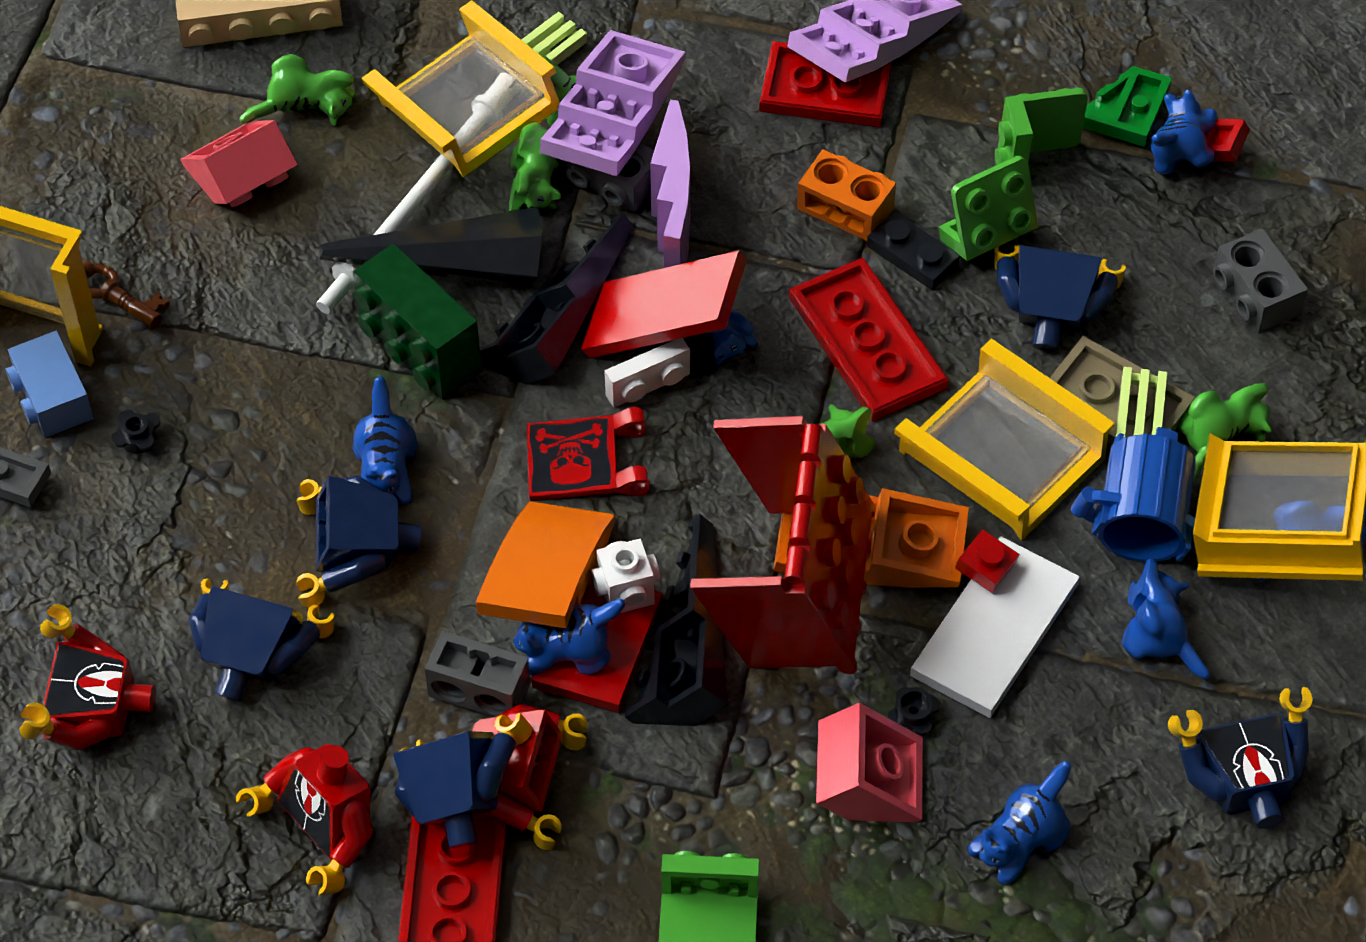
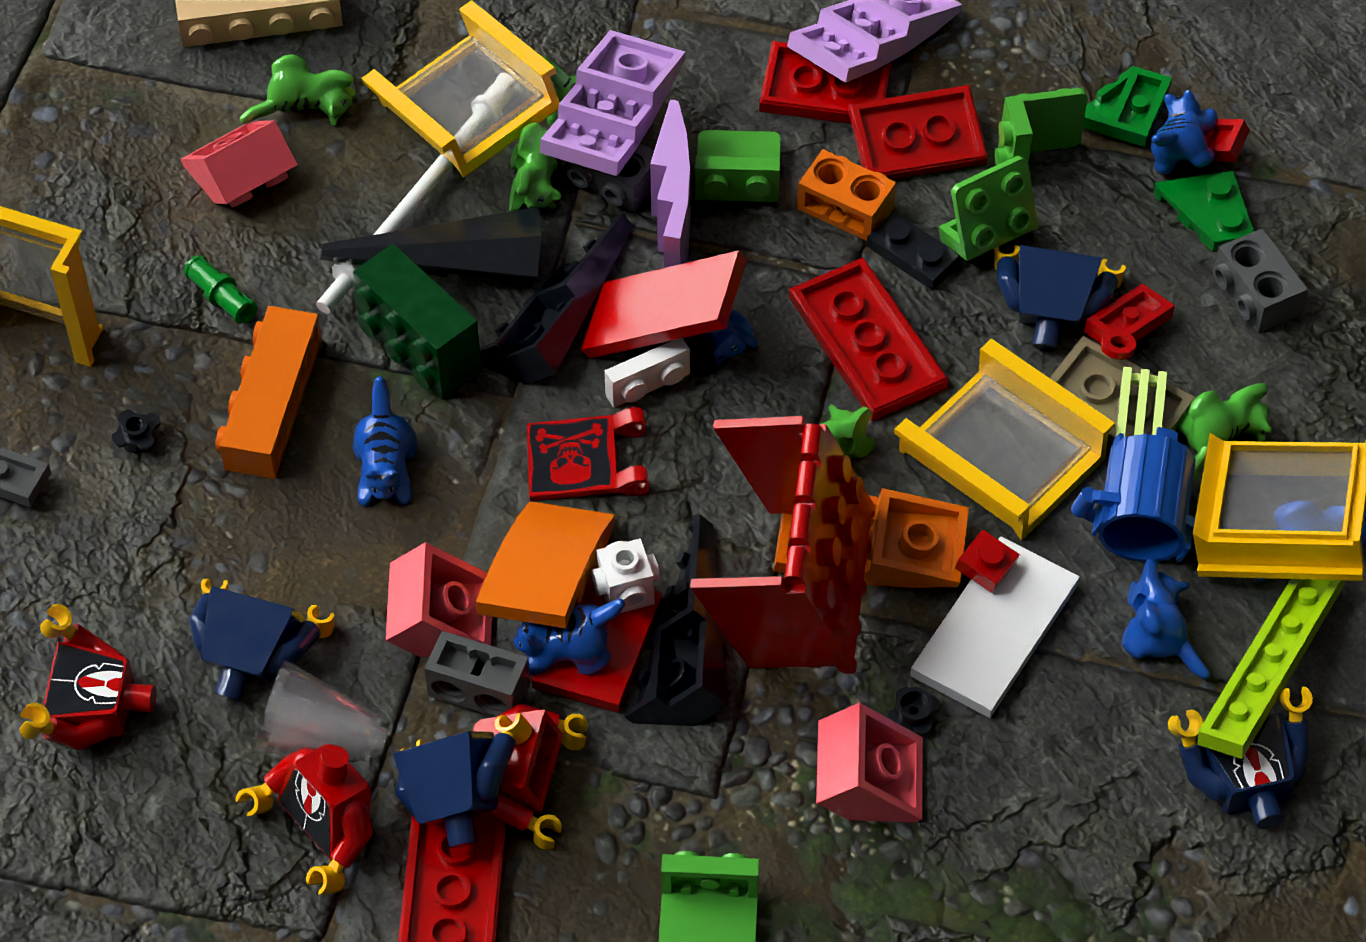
medium blue brick [5,330,94,438] -> none
reddish brown piece [83,260,170,329] -> none
dark blue torso [296,476,421,608] -> none
yellowish green tile [522,11,587,65] -> none
blue animal [967,761,1071,885] -> none
none -> green pin [184,255,258,324]
none -> orange brick [216,305,322,479]
none -> clear cone [255,661,389,761]
none -> coral slope [386,542,492,657]
none -> bright green bracket [695,130,781,202]
none -> red tile [848,85,988,180]
none -> red hinge [1084,283,1175,360]
none -> green wing [1153,171,1254,252]
none -> lime plate [1198,579,1345,759]

